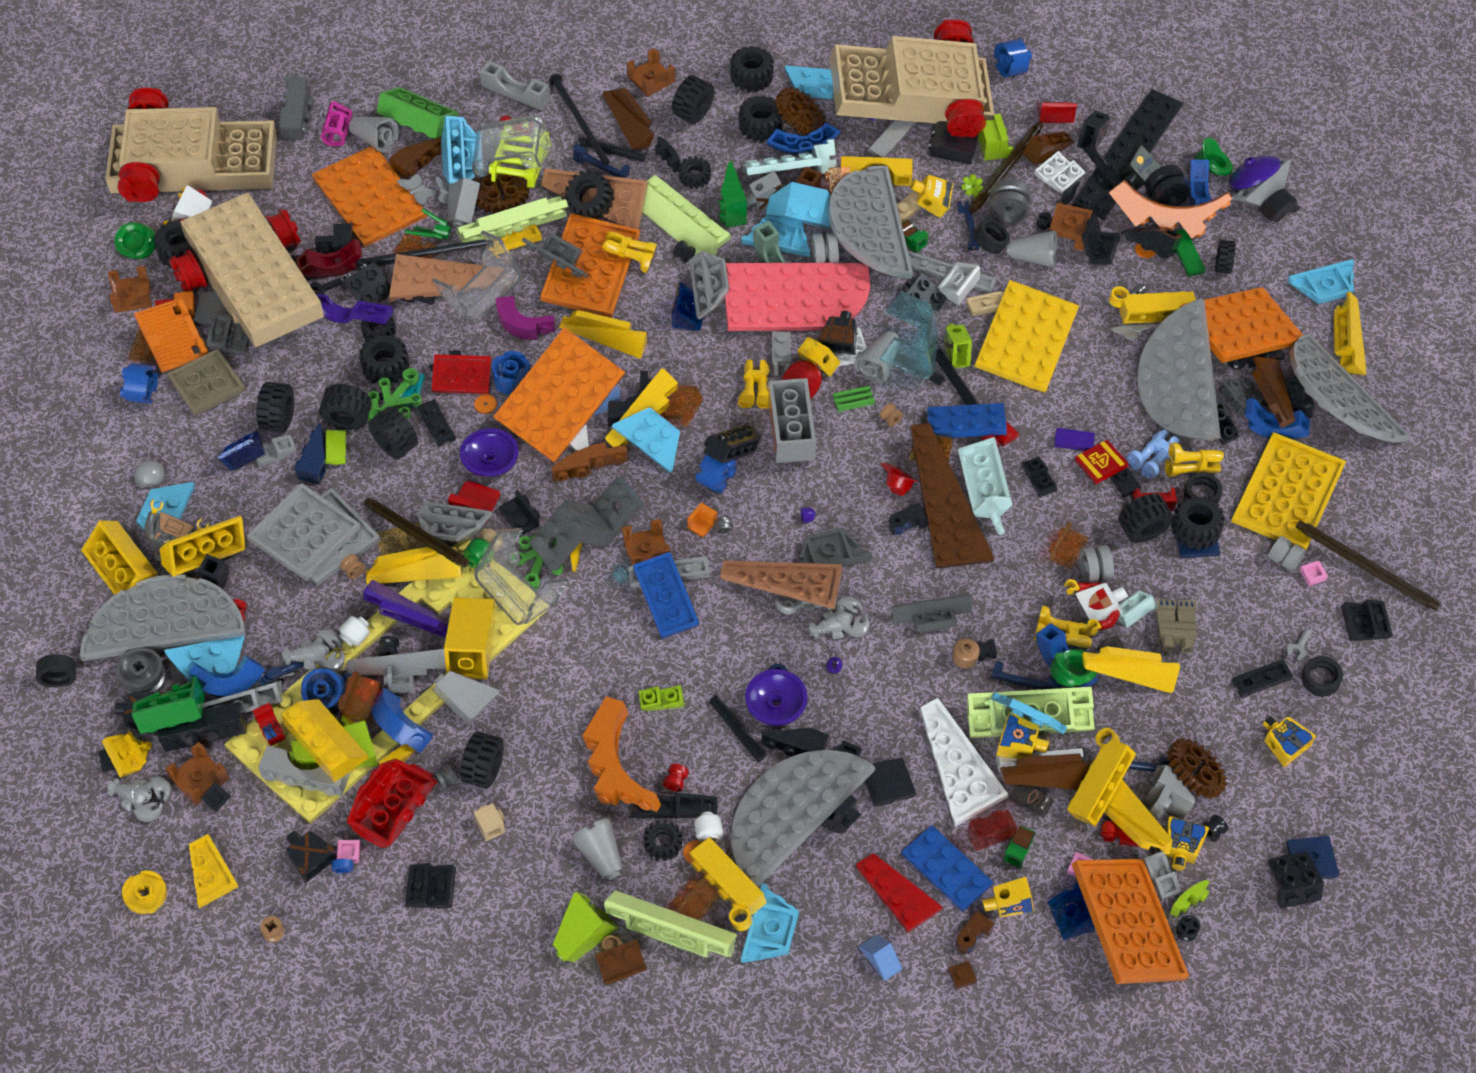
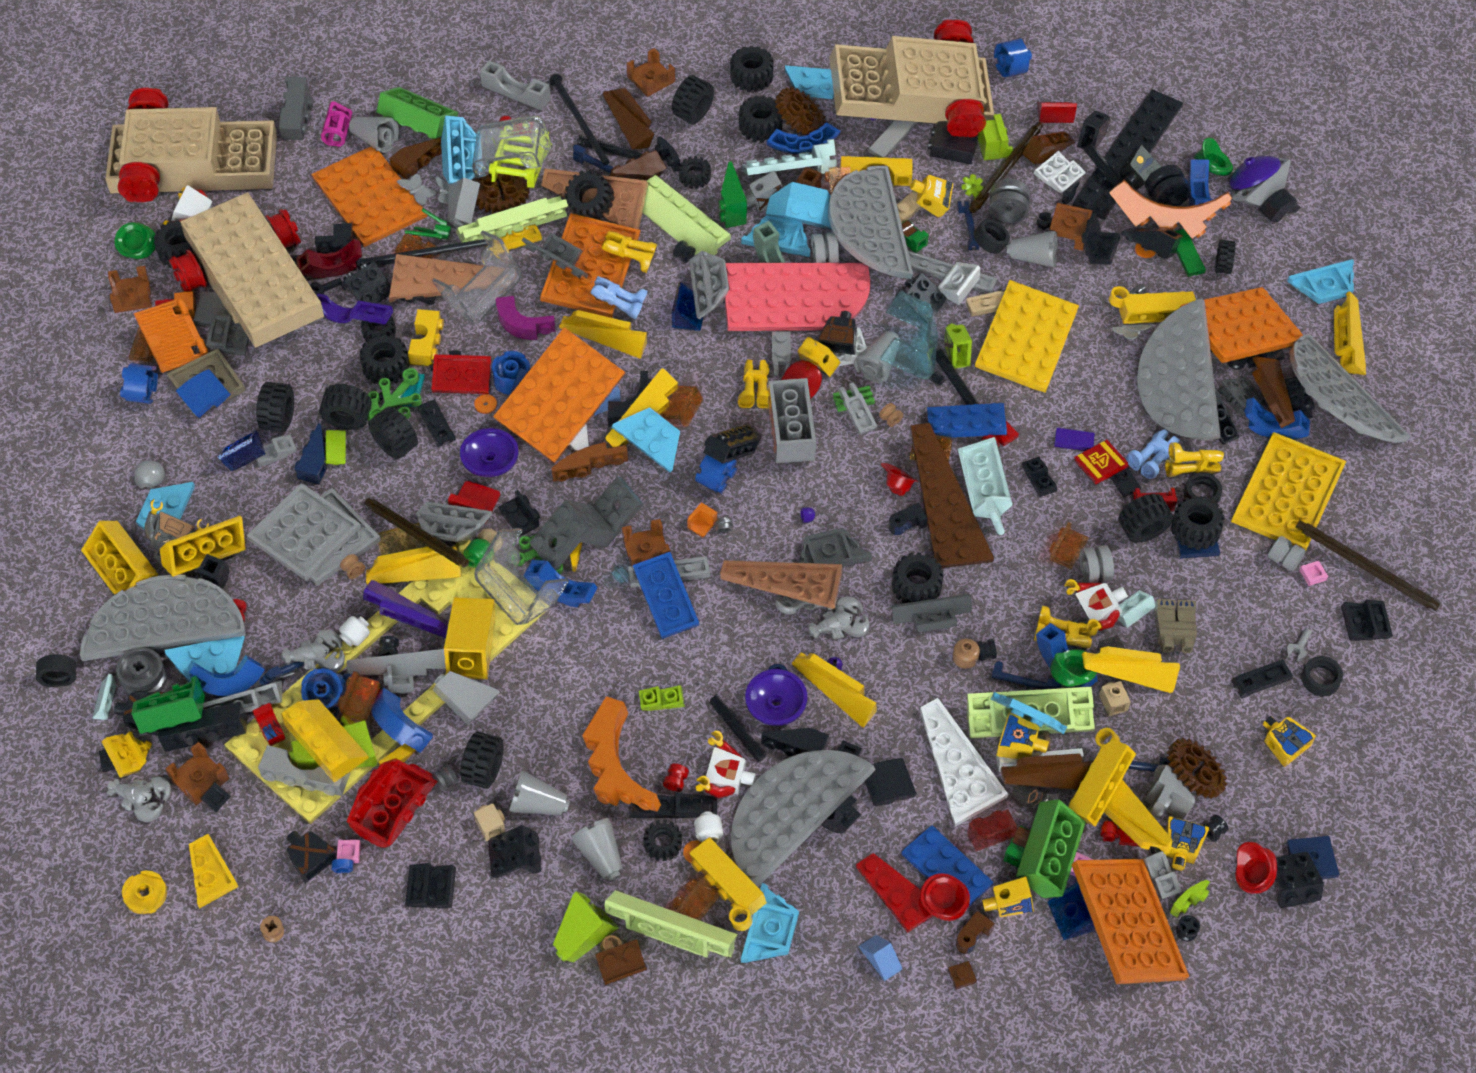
none -> light aqua slope [92,674,116,720]
none -> blue slope [176,369,231,418]
none -> yellow arch [408,309,444,366]
none -> black bracket [488,825,541,878]
none -> light grey cone [509,771,570,815]
none -> blue arch [523,560,598,608]
none -> light blue piece [590,276,648,320]
none -> reddish brown slope [609,150,667,181]
none -> torso [696,731,756,799]
none -> yellow wedge [792,652,877,727]
none -> light grey hinge [838,382,877,436]
none -> black tyre [892,552,944,604]
none -> red piece [920,873,970,921]
none -> bright green brick [1016,799,1086,898]
none -> tan brick [1099,681,1131,716]
none -> red piece [1235,842,1277,894]

